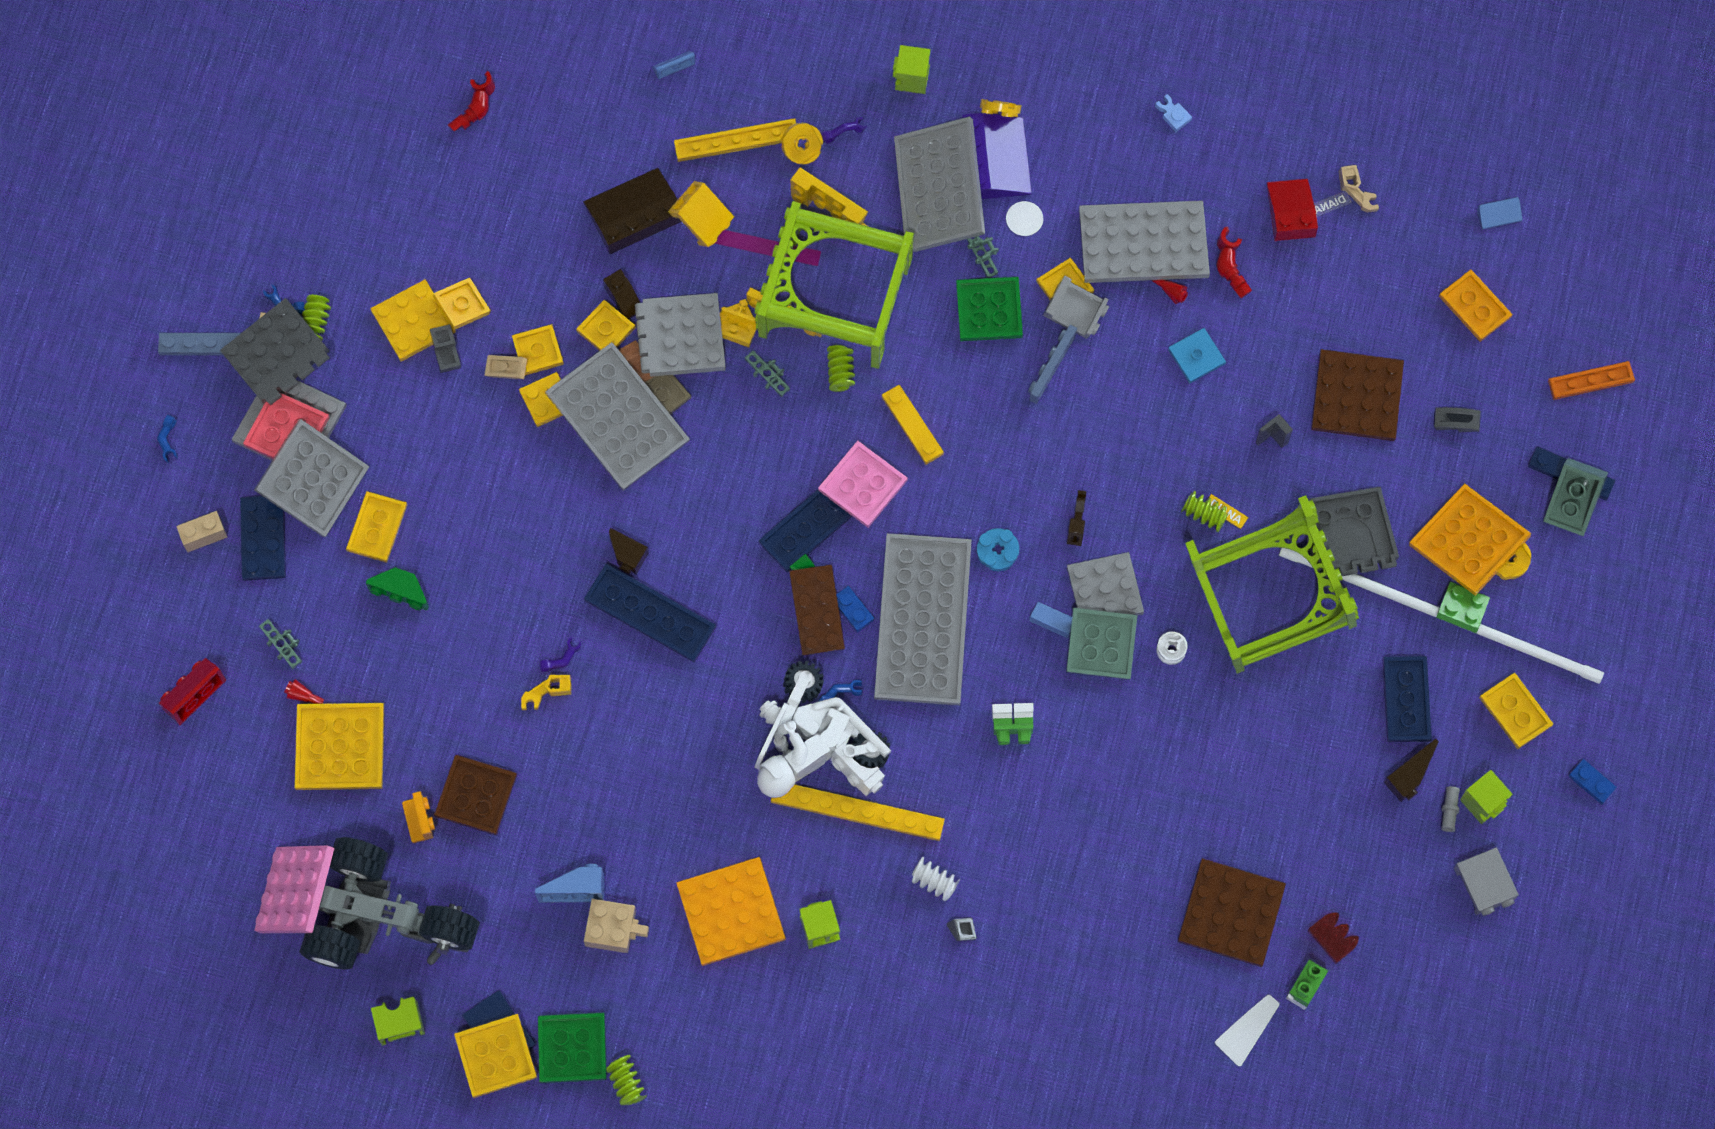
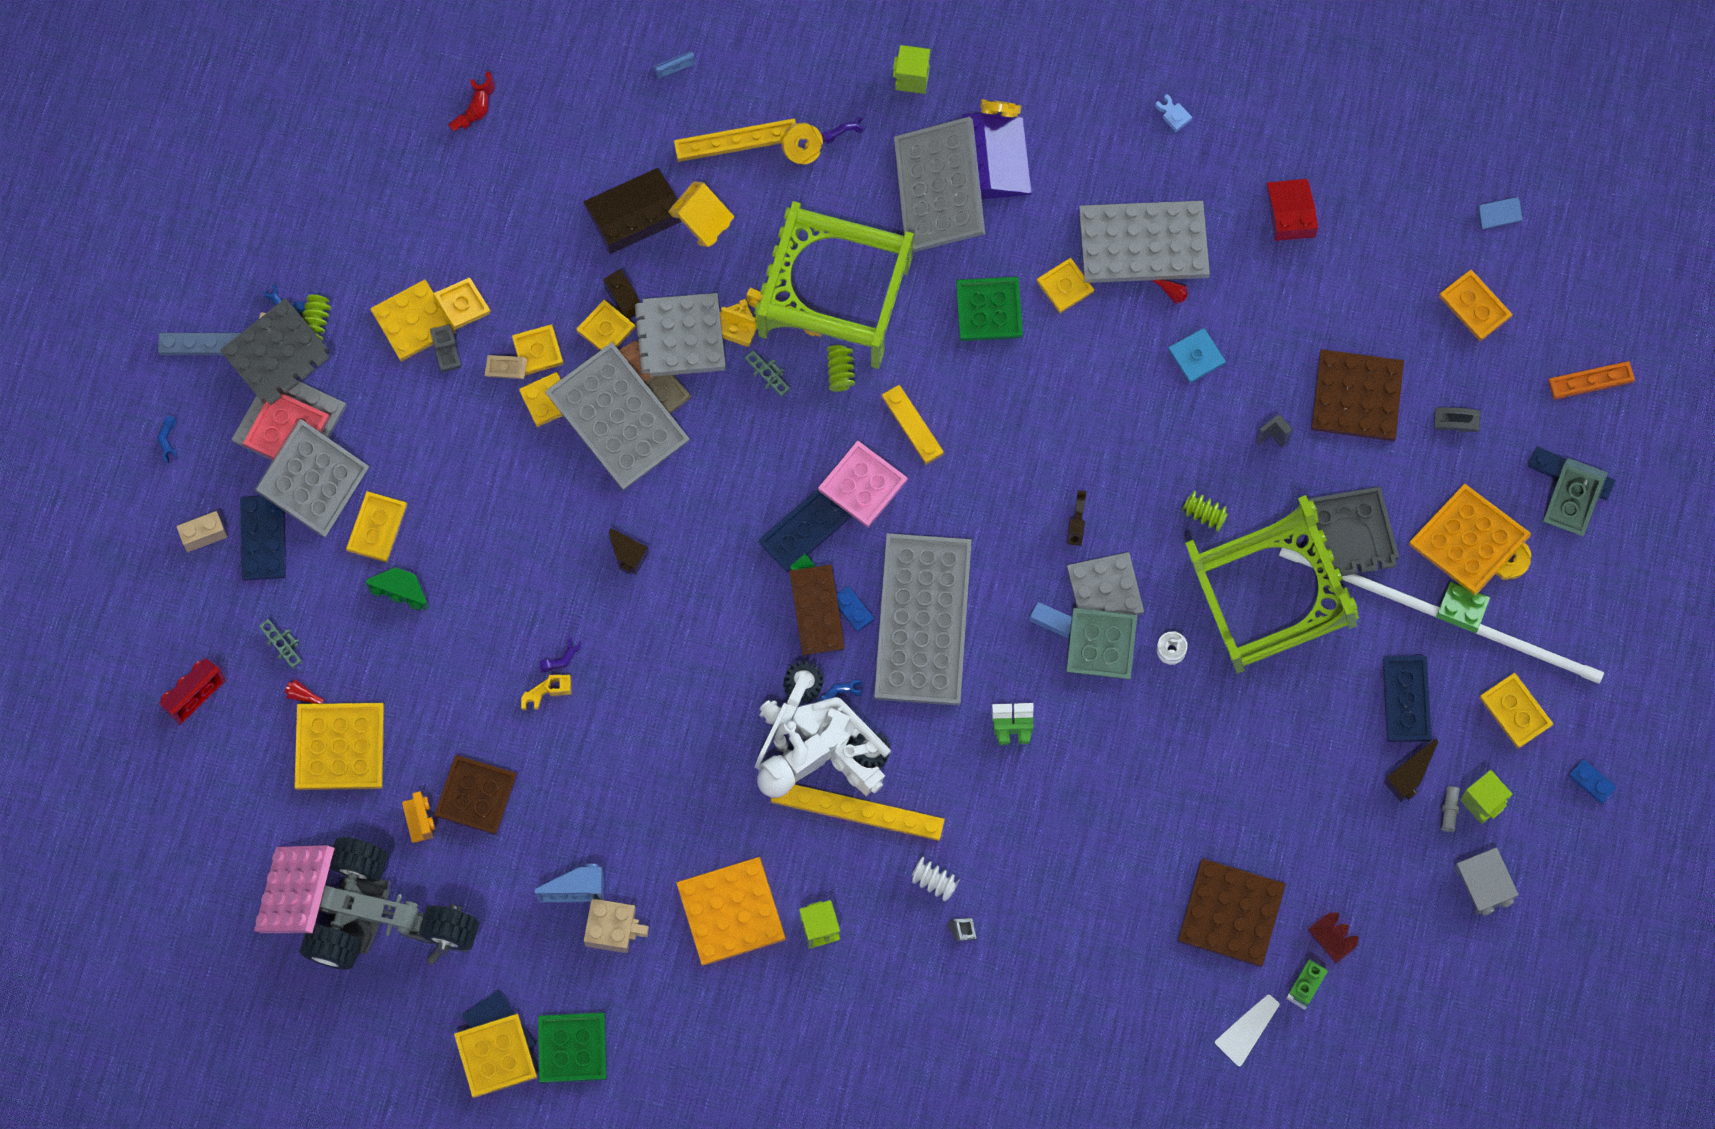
lime piece [371,997,425,1046] -> none
dark blue plate [584,564,716,663] -> none
lime piece [606,1055,647,1106] -> none
magenta sticker [715,230,821,266] -> none
yellow piece [790,167,868,226] -> none
sand green piece [967,236,999,278] -> none
dark azure plate [977,528,1019,571] -> none
white sticker [1006,201,1043,236] -> none
sand blue plate [1028,325,1077,404] -> none
light grey panel [1043,276,1109,339] -> none
yellow sticker [1207,494,1249,529] -> none
red piece [1216,227,1252,298] -> none
clear sticker [1314,191,1352,217] -> none
tan piece [1339,165,1379,213] -> none

